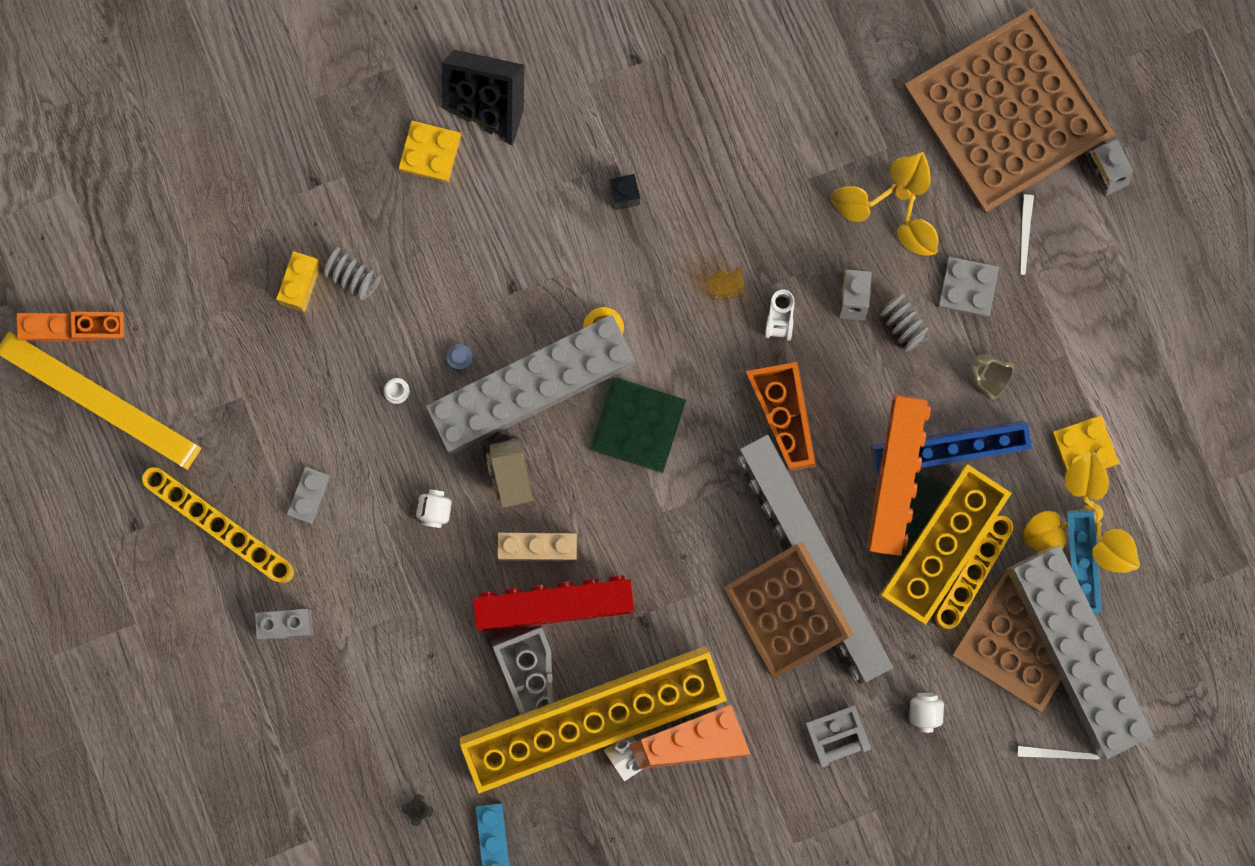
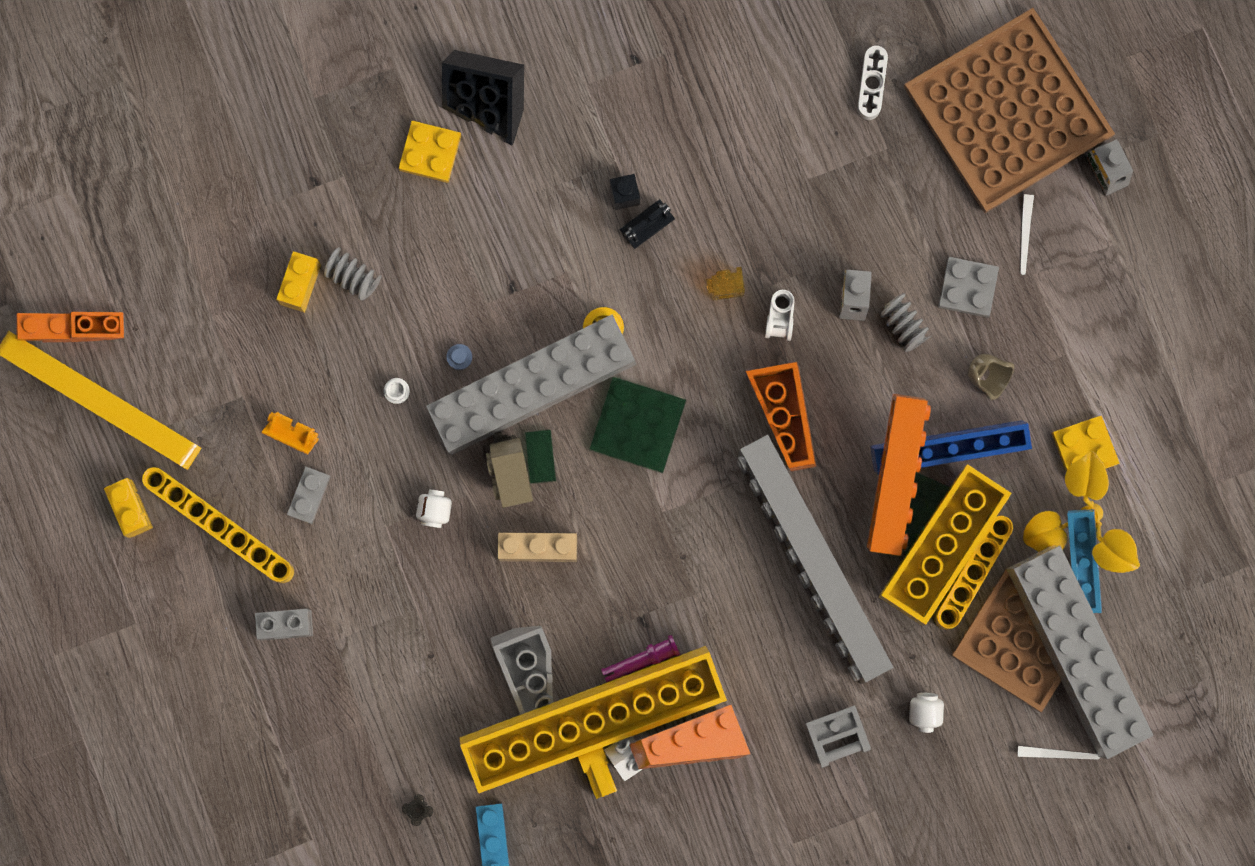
red brick [473,575,634,633] -> none
medium nougat plate [724,541,854,679] -> none
yellow plant [830,152,938,256] -> none
none -> yellow brick [104,478,153,538]
none -> light orange hinge [262,412,319,454]
none -> clear green tile [525,430,556,484]
none -> yellow piece [578,747,617,799]
none -> magenta pin [601,635,680,682]
none -> black hinge [619,199,675,249]
none -> white beam [857,46,888,120]

